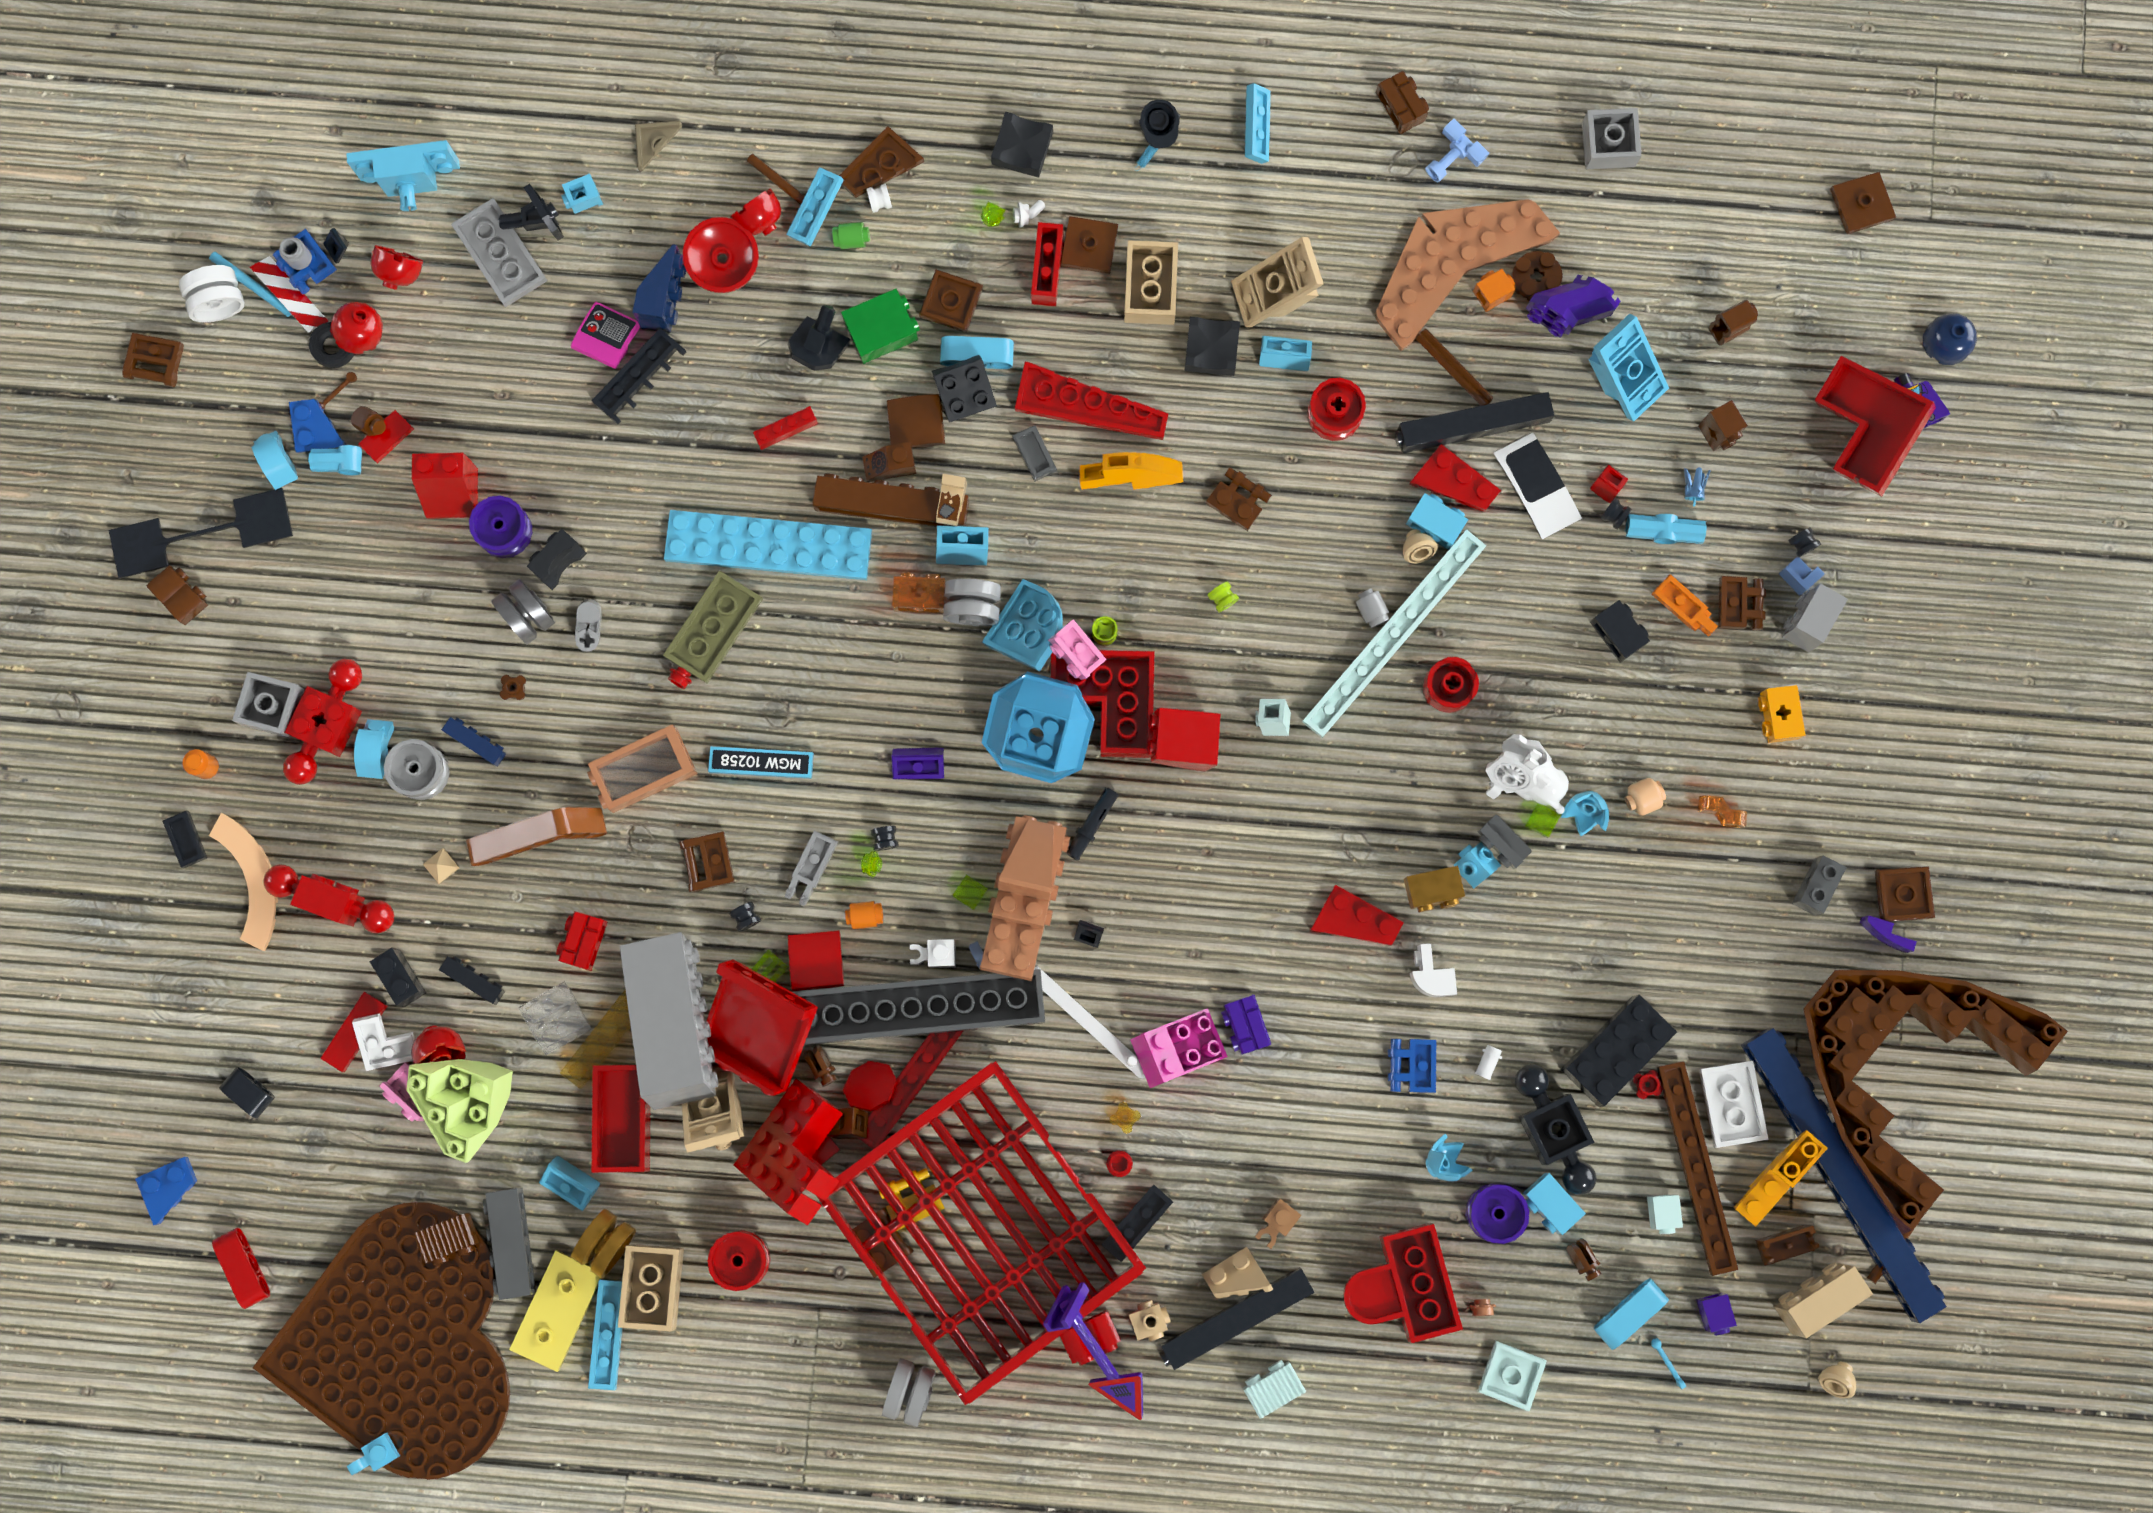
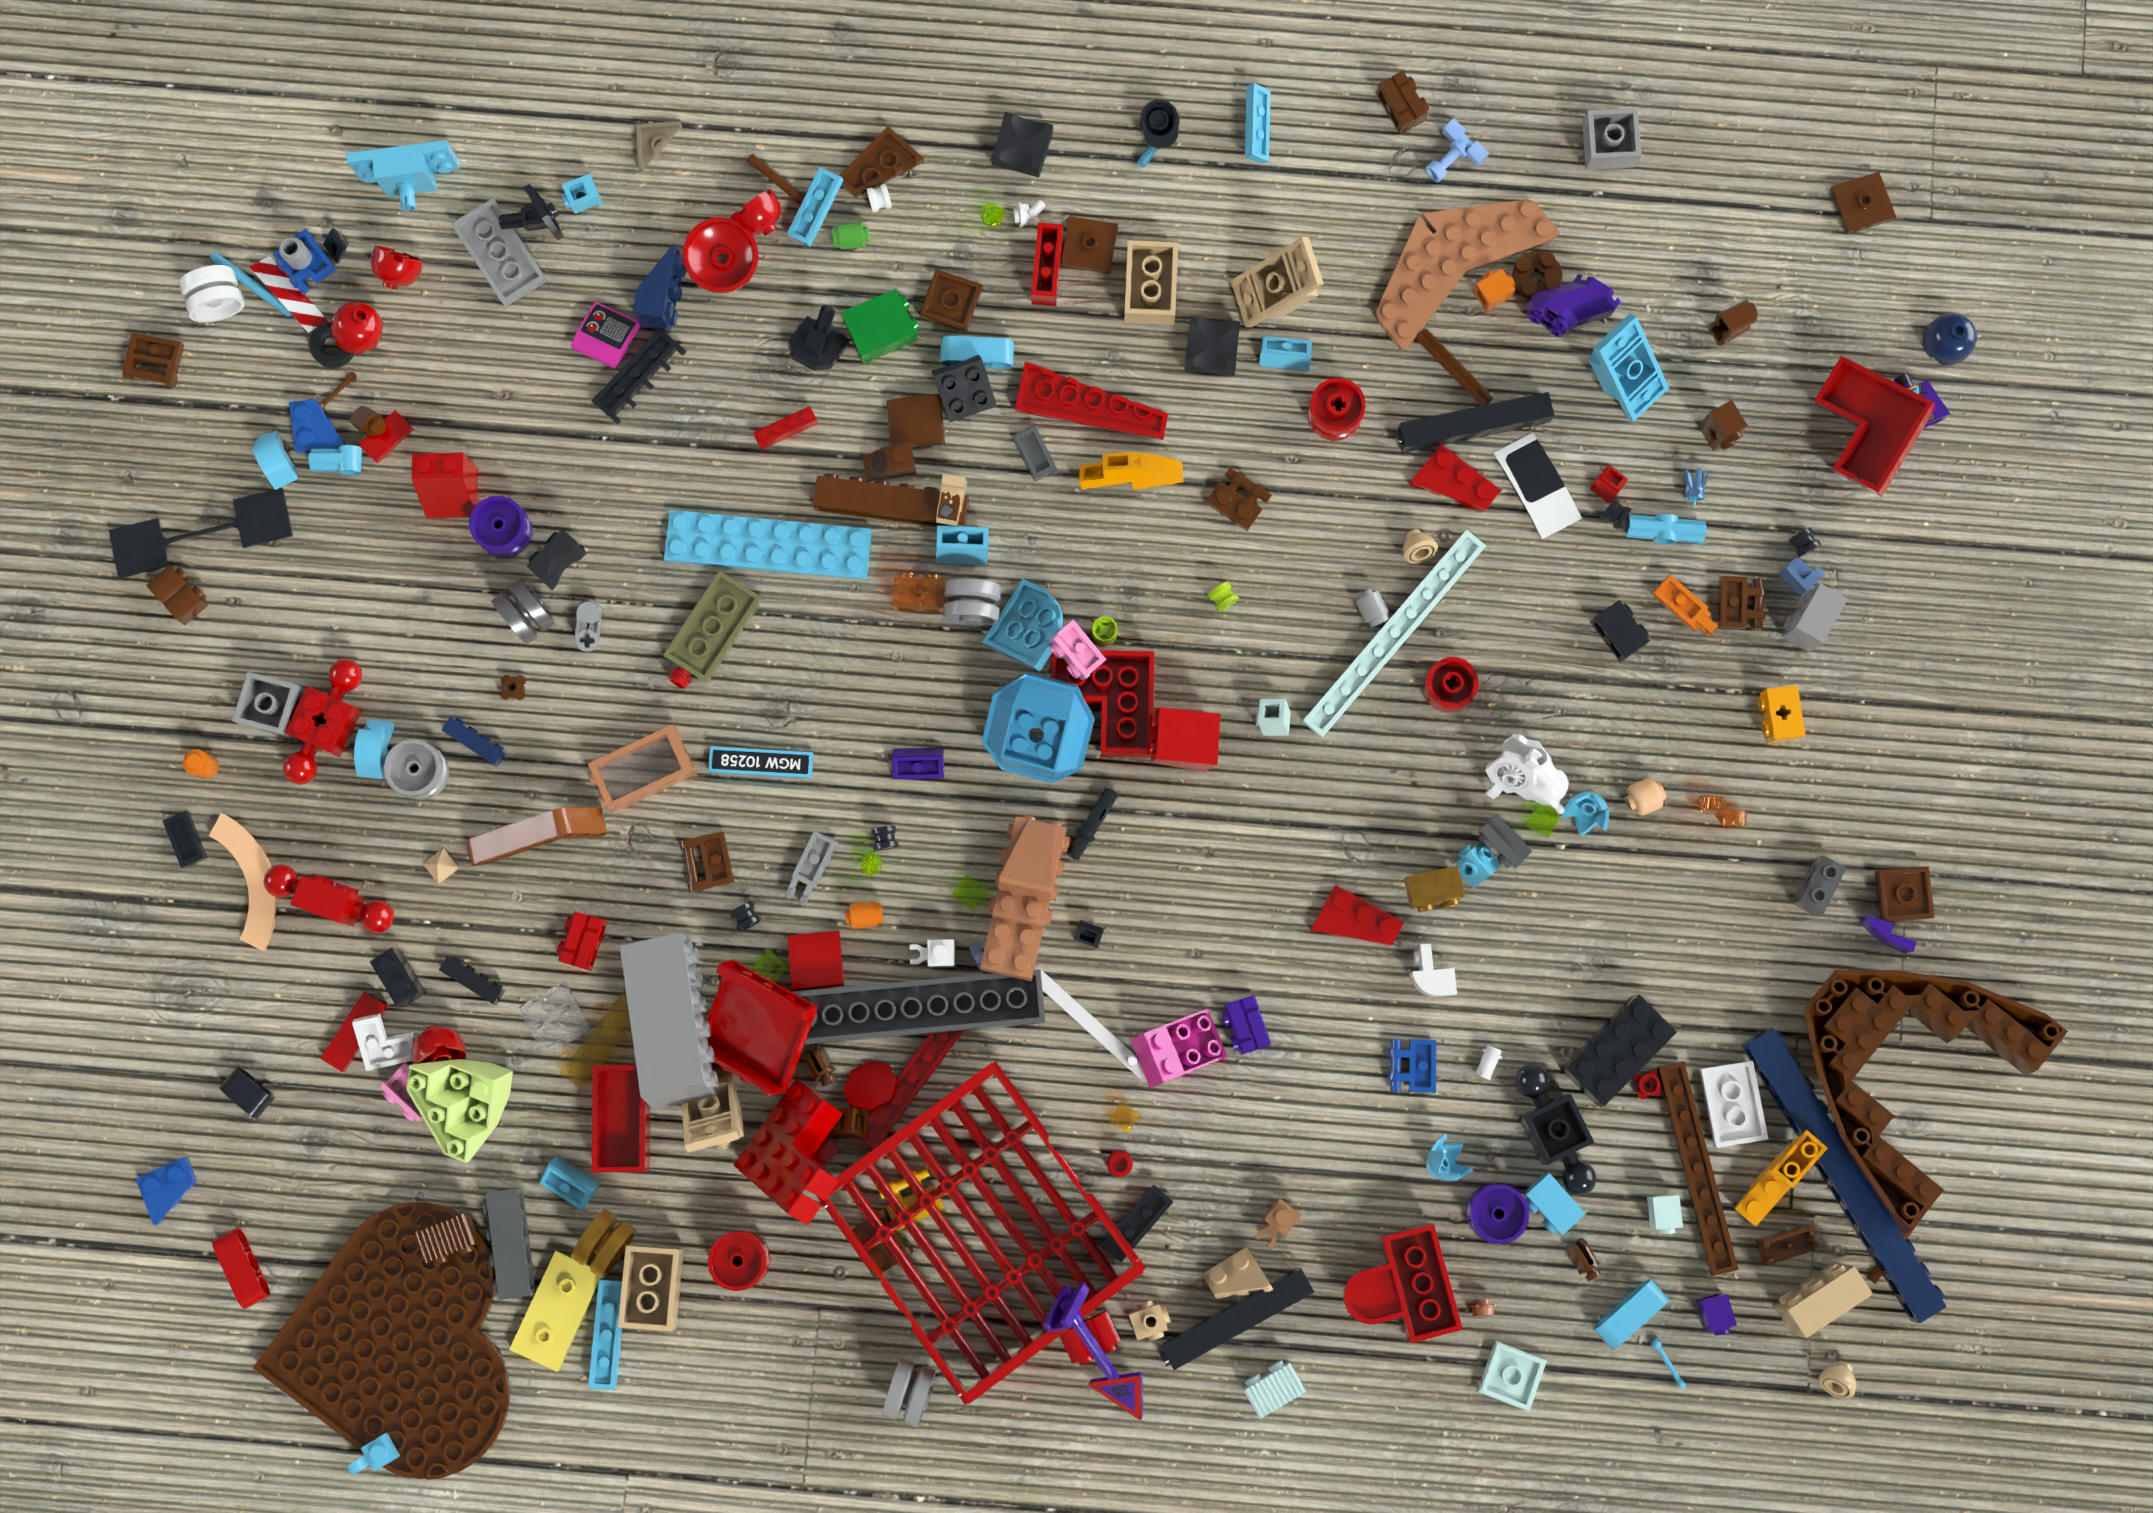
medium azure brick [1406,493,1469,550] -> none

